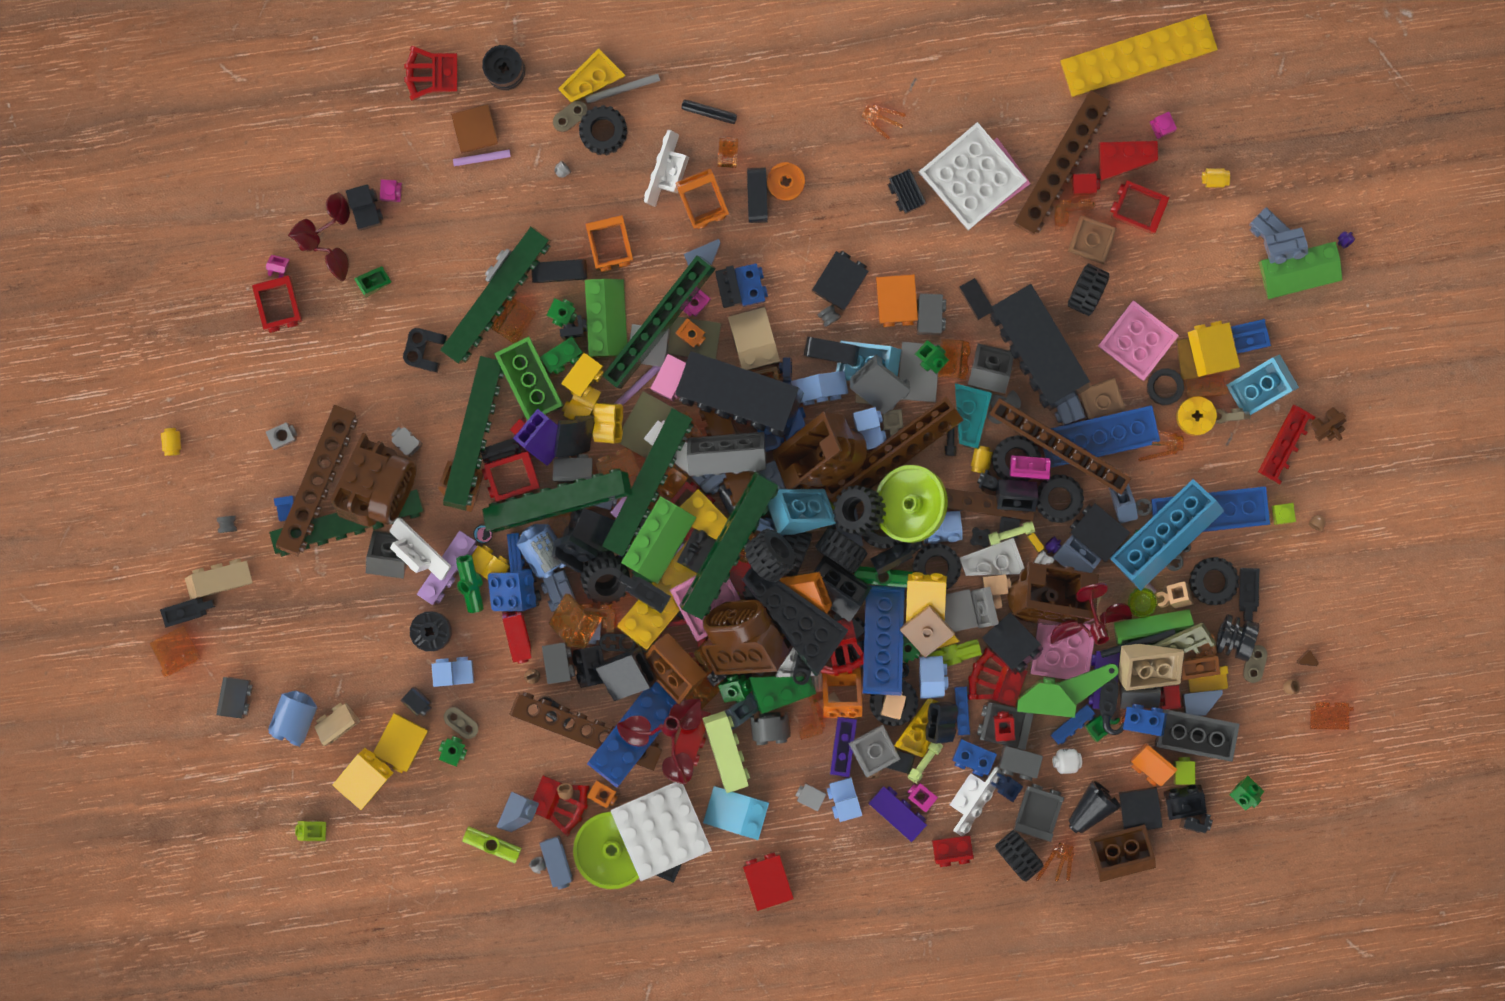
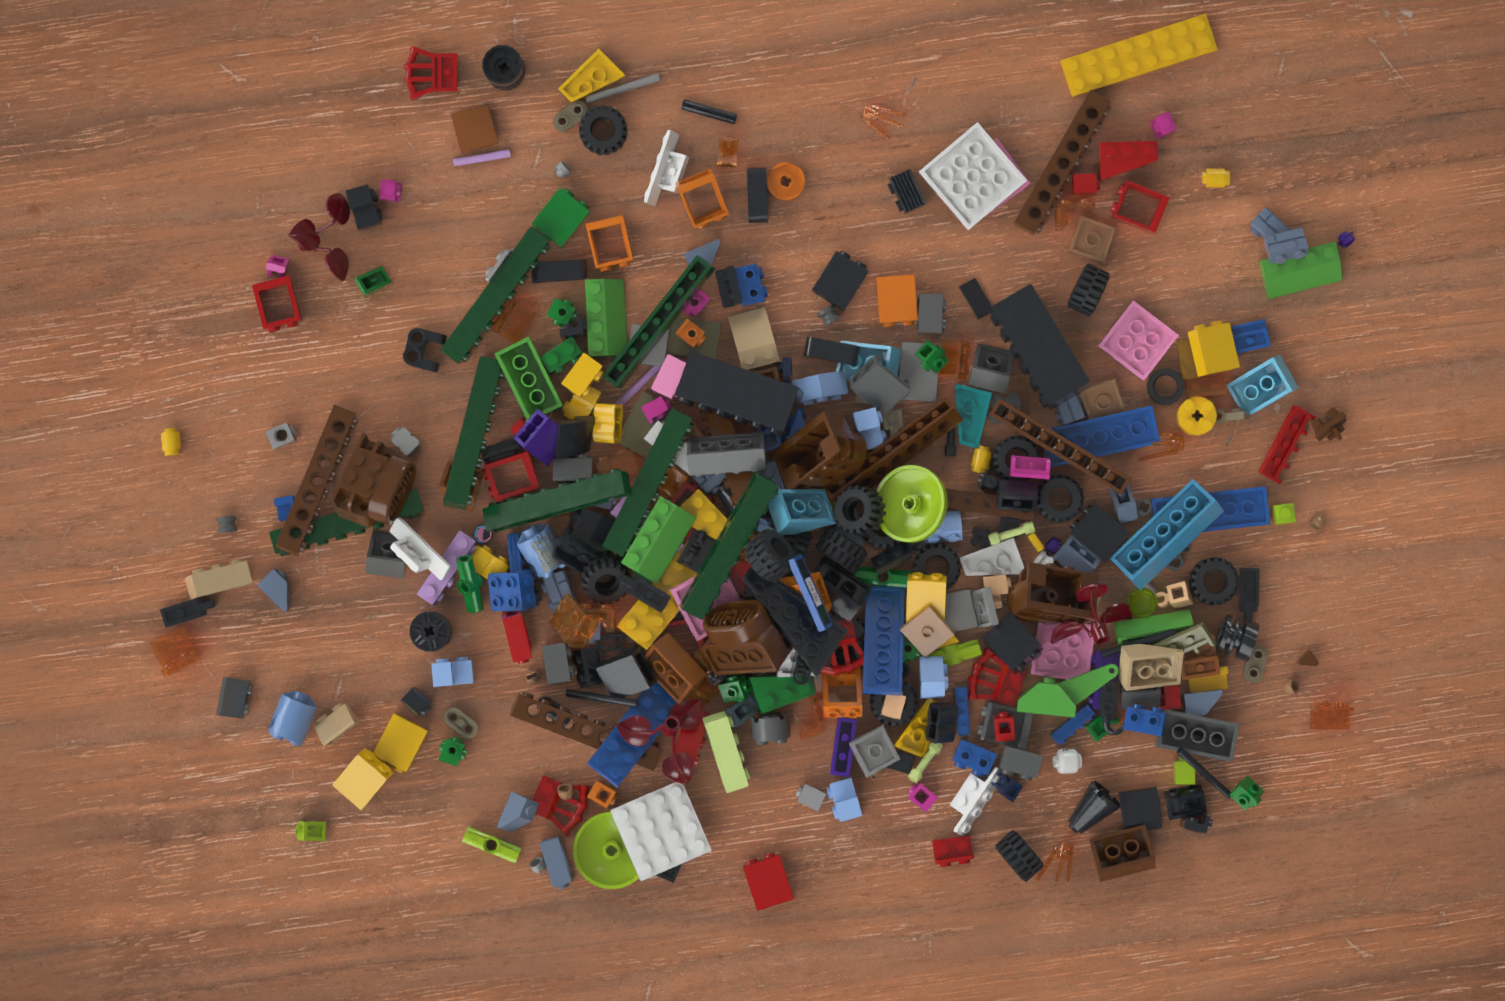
medium azure slope [703,786,769,840] -> none
dark purple brick [868,786,927,842] -> none
dark grey panel [1013,783,1065,842] -> none
orange slope [1130,744,1178,787] -> none
none -> sand blue slope [257,569,289,612]
none -> green brick [531,188,590,249]
none -> black bar [566,689,639,707]
none -> dark pink brick [641,396,672,424]
none -> tile [788,554,833,632]
none -> black bar [1176,747,1231,799]

